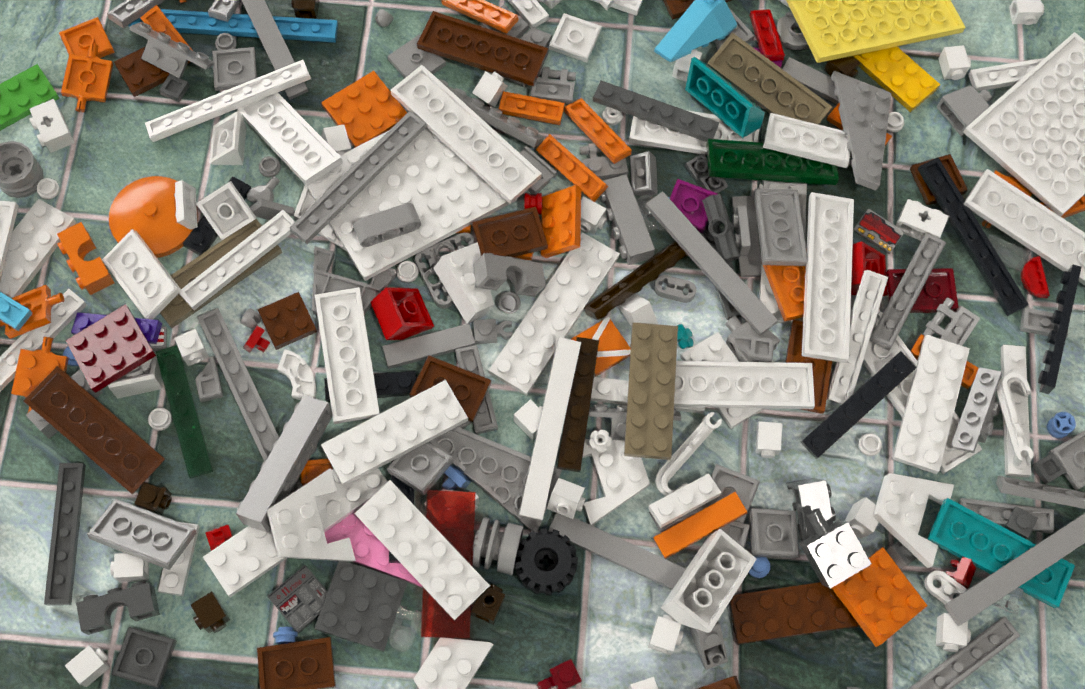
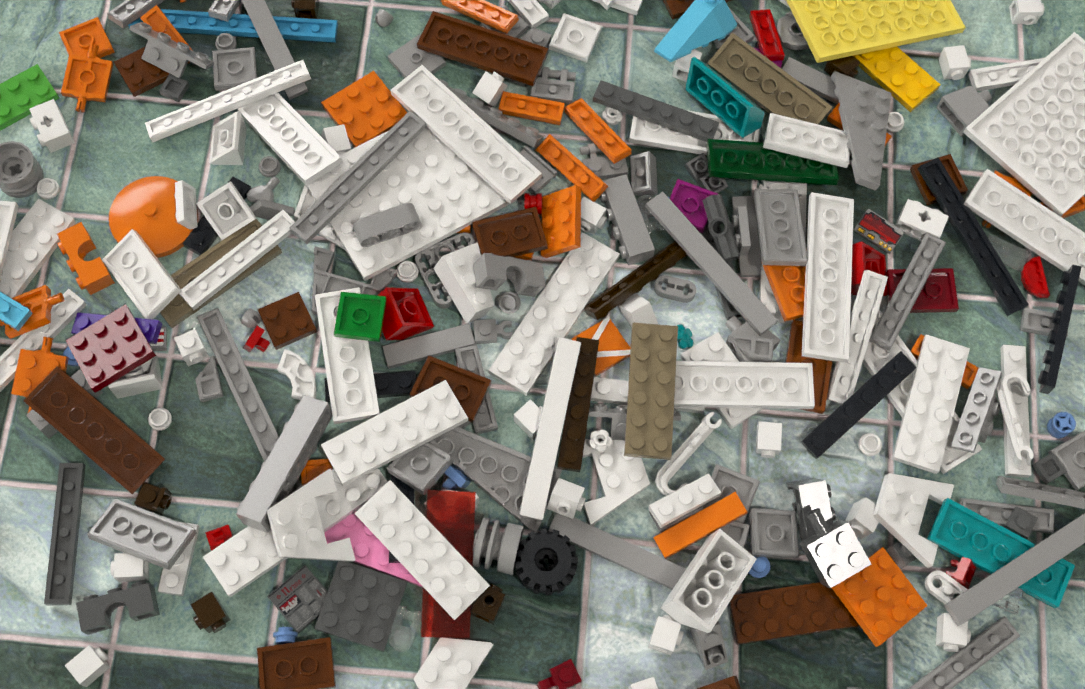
dark grey tile [111,627,177,689] -> none
clear green plate [155,345,213,479] -> none
light grey plate [922,298,980,346] -> none
none -> green plate [334,292,387,342]

